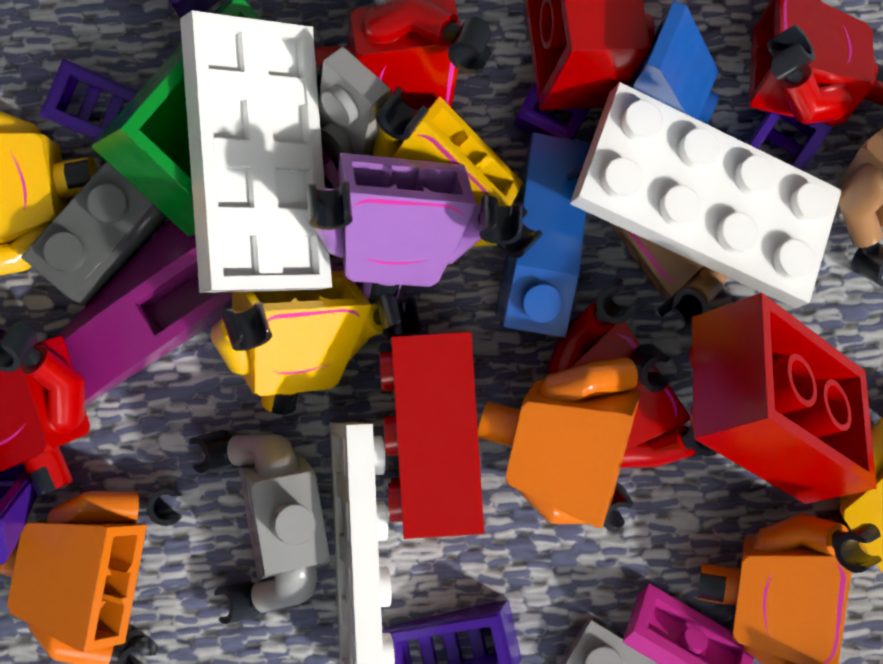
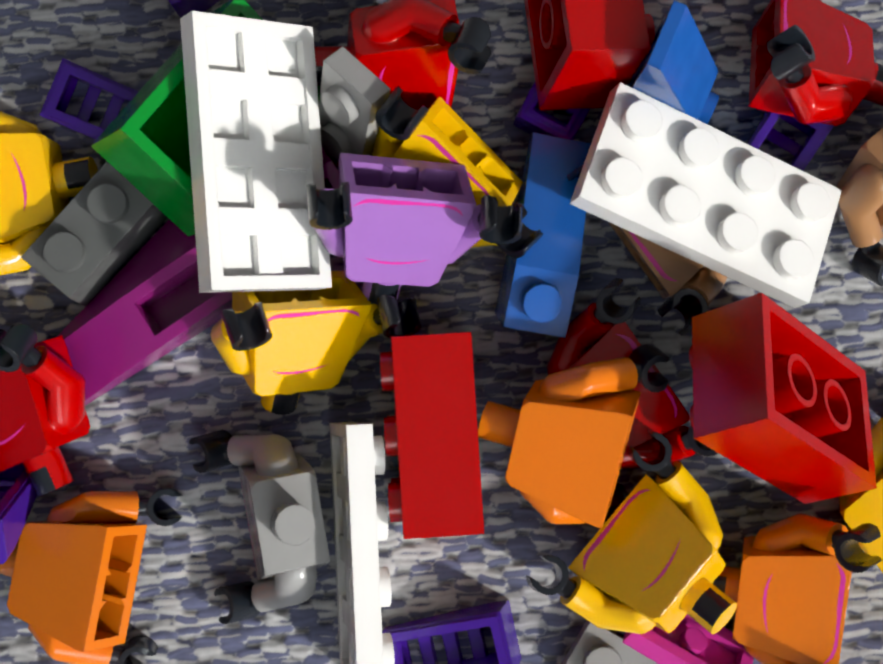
none -> yellow torso [526,431,737,634]

